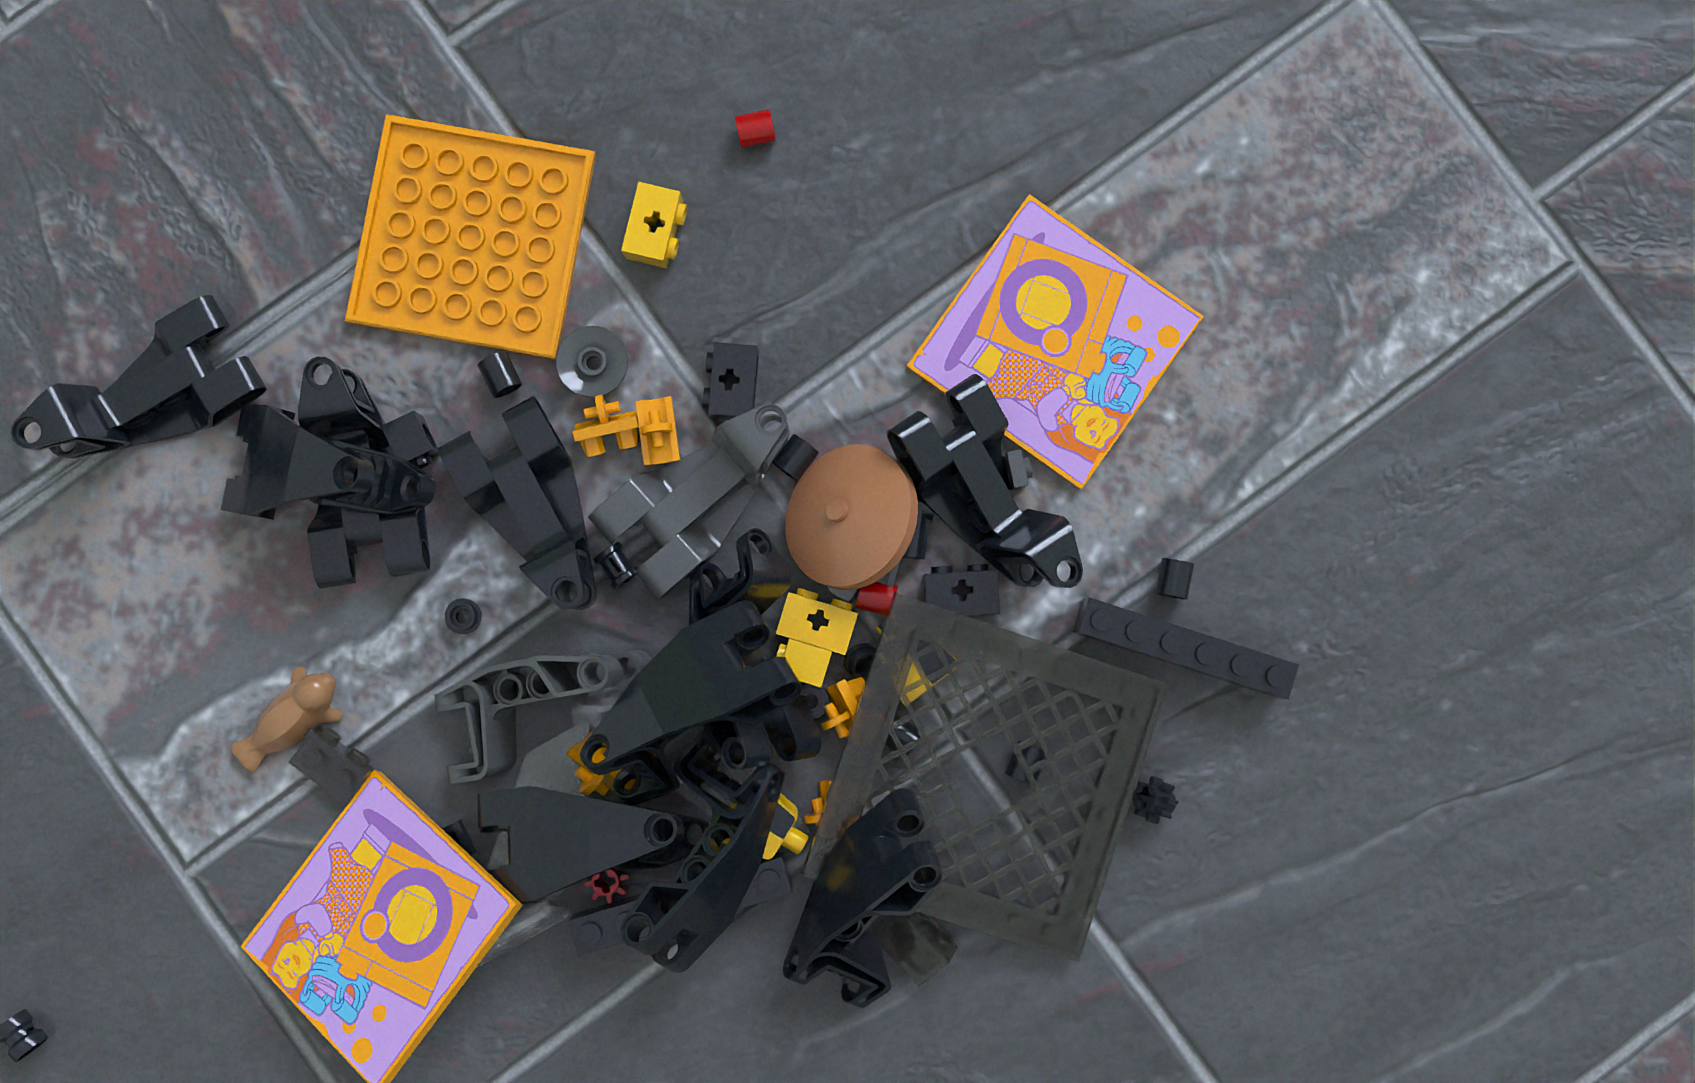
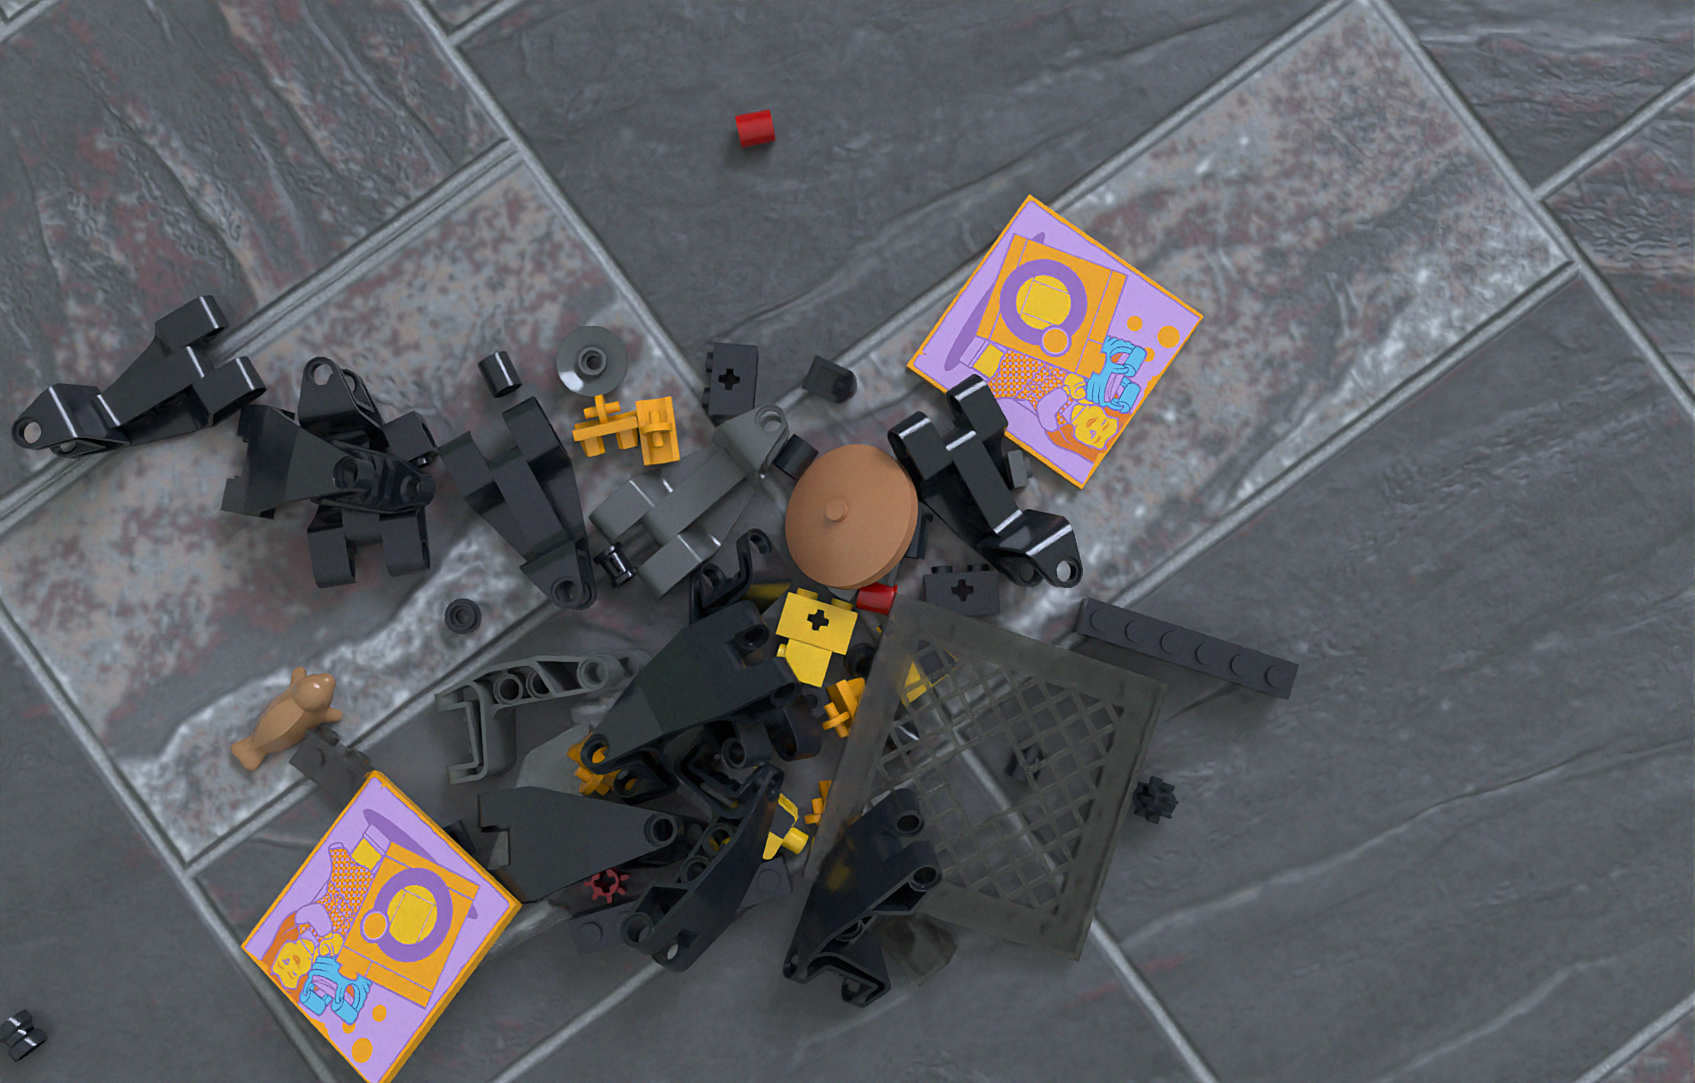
light orange tile [345,114,596,360] -> none
yellow brick [621,182,687,269] -> none
black beam [1155,558,1194,600] -> none
none -> black plate [802,356,857,404]

